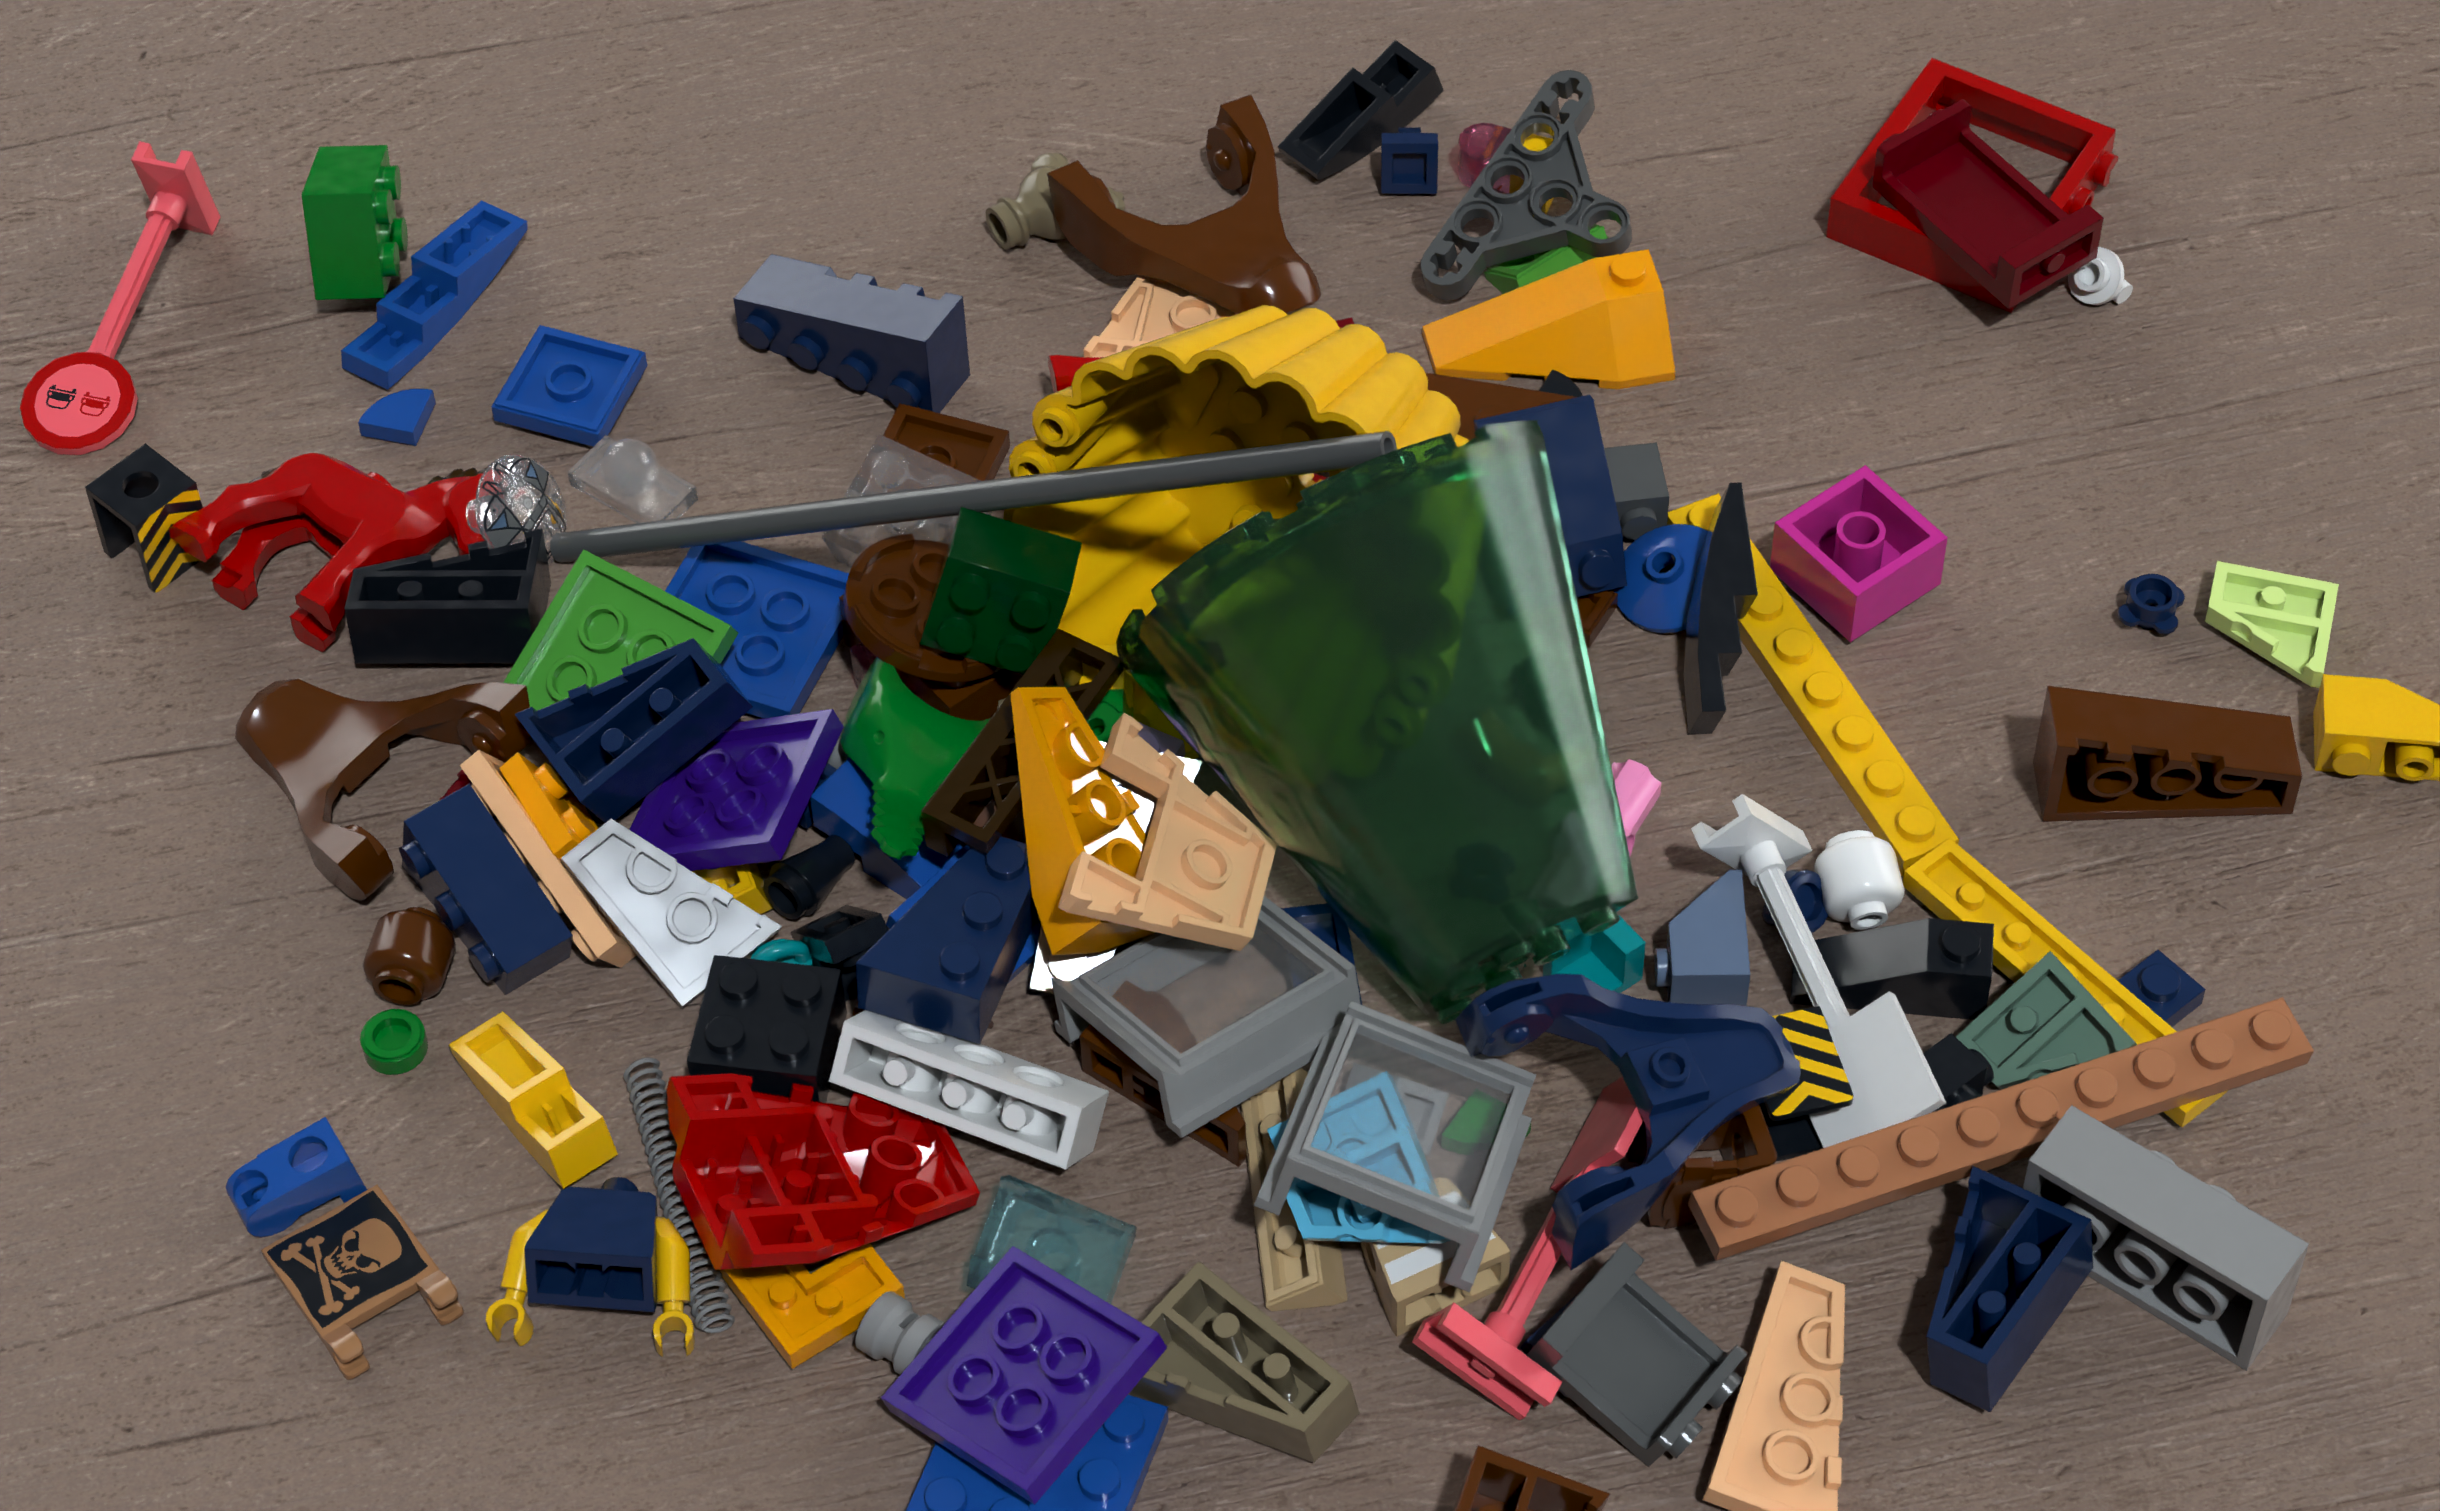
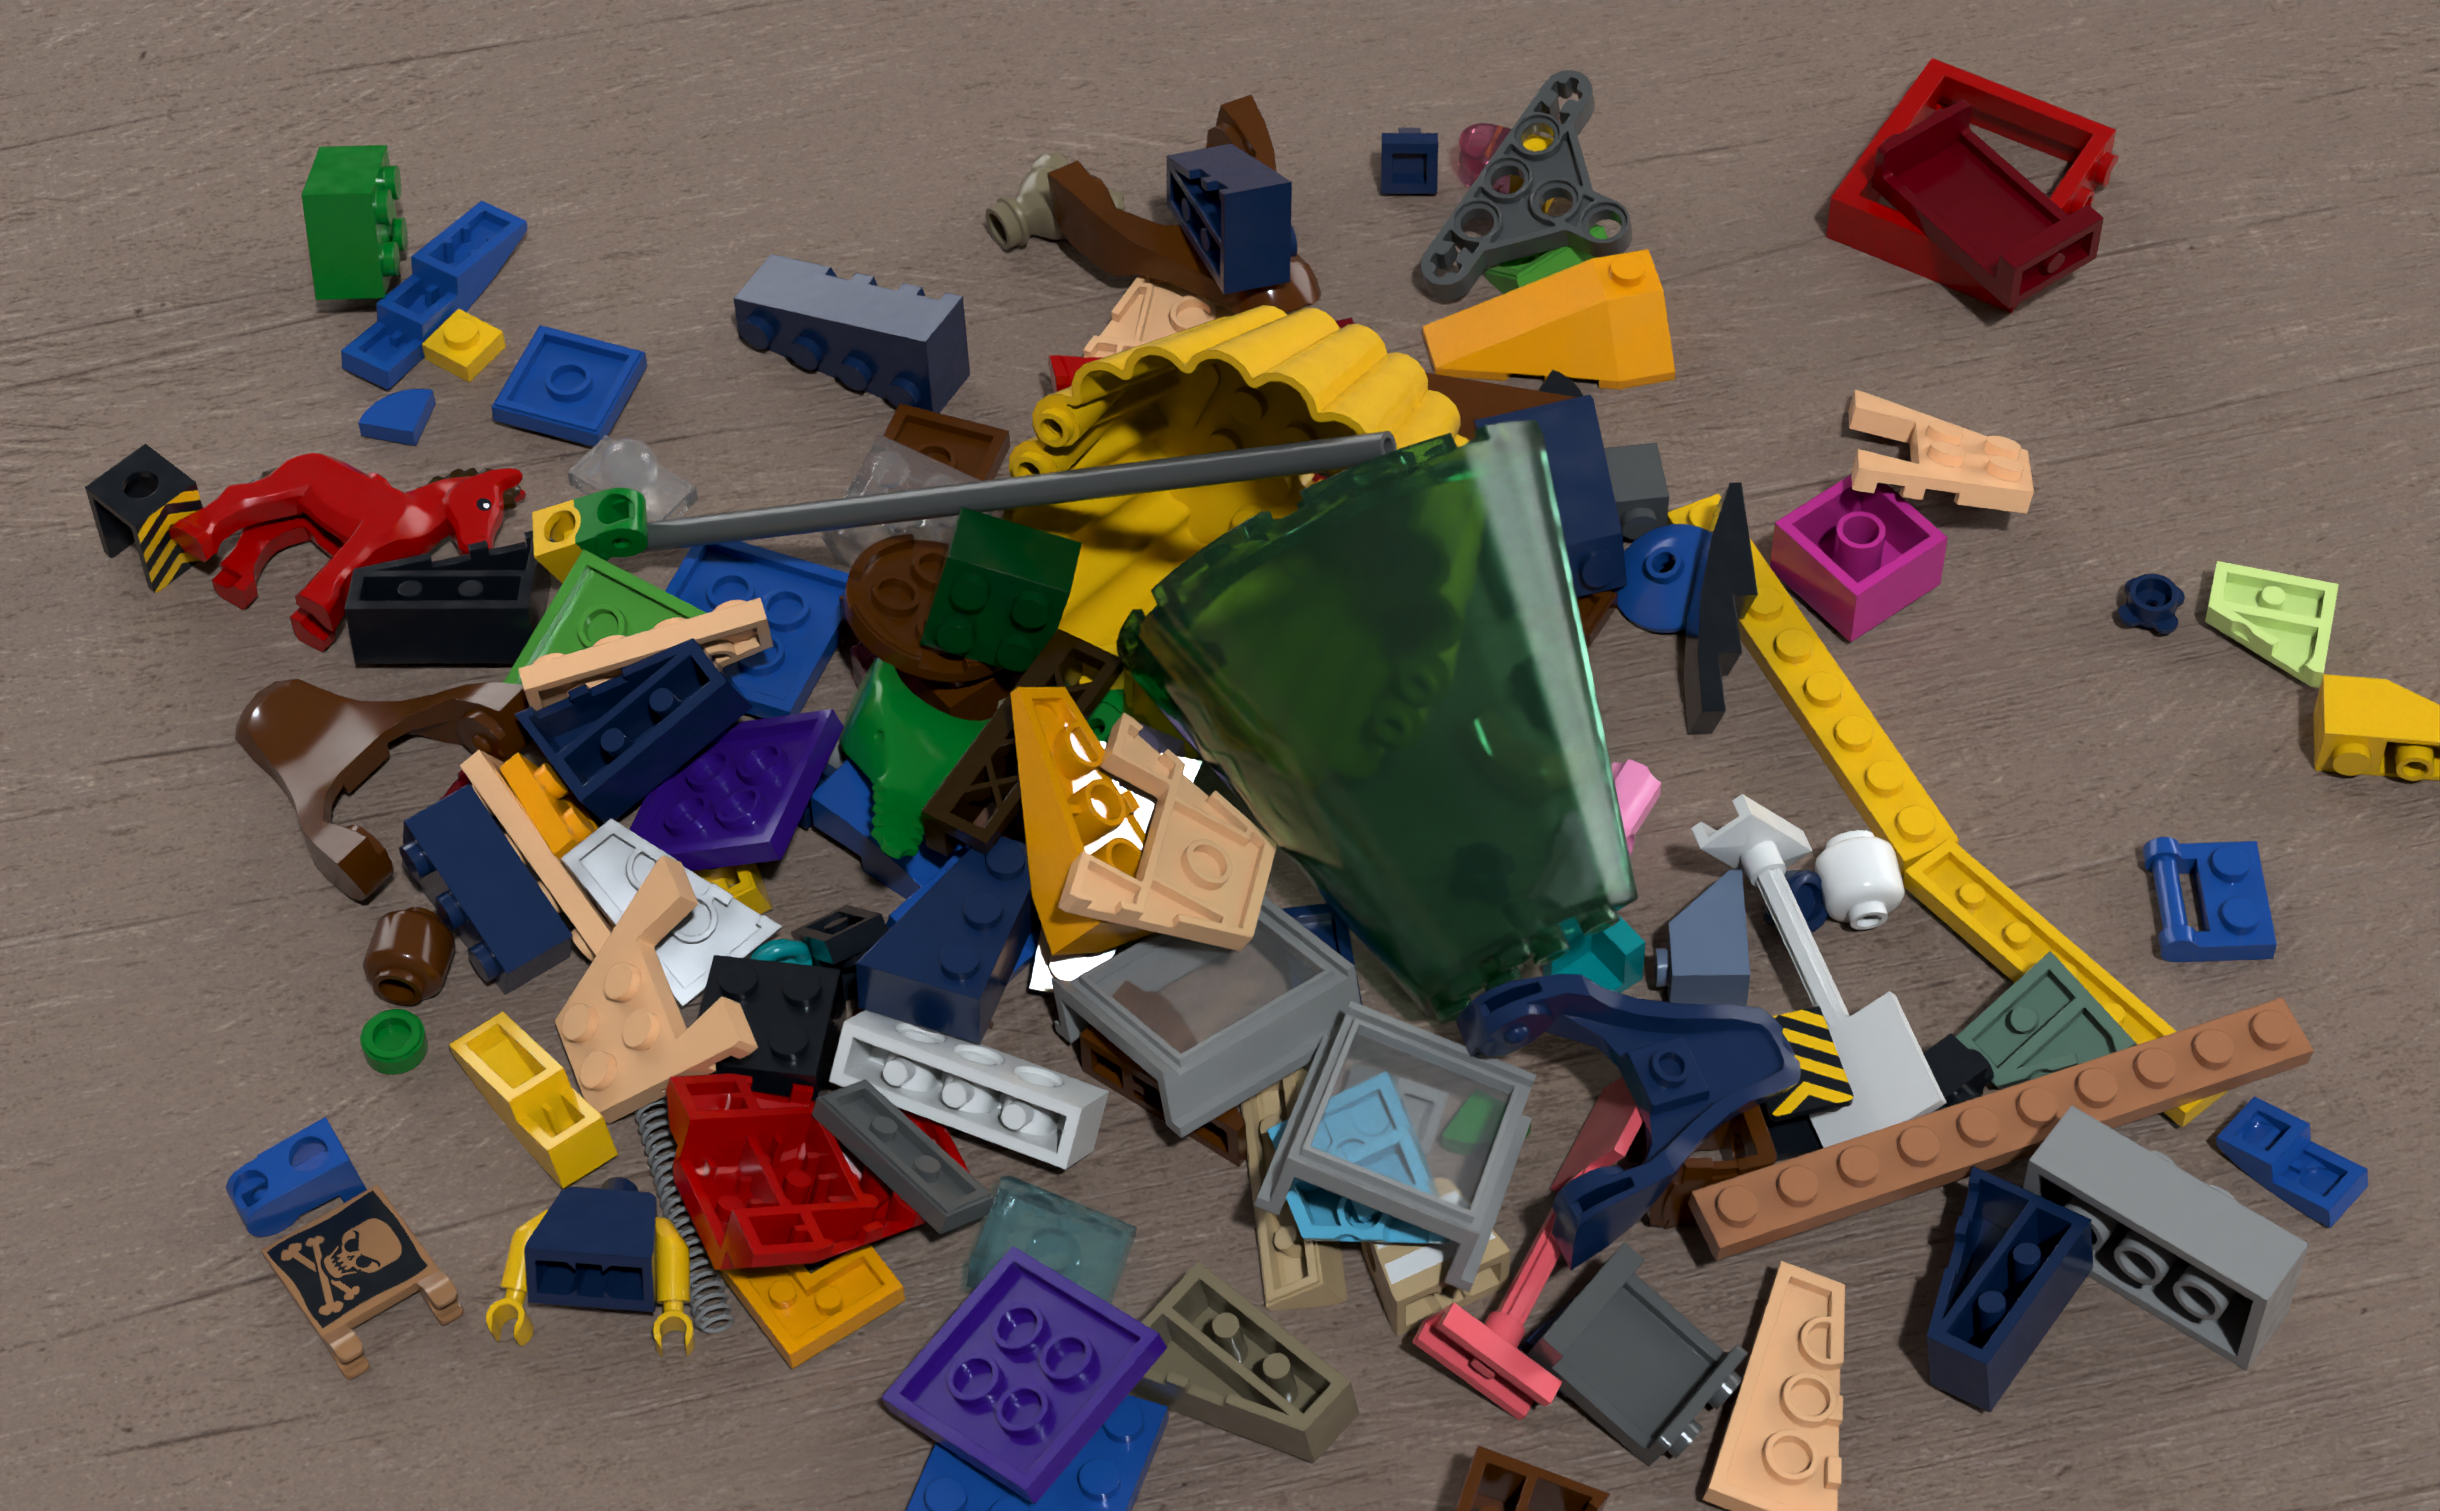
coral piece [20,141,220,455] -> none
clear dish [466,454,567,566] -> none
black cone [764,835,855,919] -> none
light grey wheel [855,1291,945,1375] -> none
black slope [1277,40,1444,180] -> none
black slope [1790,918,1994,1020] -> none
reddish brown wedge [2033,686,2302,822] -> none
white plate [2068,247,2133,305] -> none
dark blue plate [2118,950,2206,1027] -> none
none -> yellow plate [422,308,506,383]
none -> light nougat wing [518,598,773,710]
none -> leg [532,487,648,584]
none -> light nougat wing [555,855,758,1124]
none -> dark grey tile [812,1079,995,1234]
none -> dark blue wedge [1166,144,1298,294]
none -> light nougat wing [1848,390,2034,514]
none -> blue plate [2142,837,2277,962]
none -> blue slope [2216,1096,2368,1228]

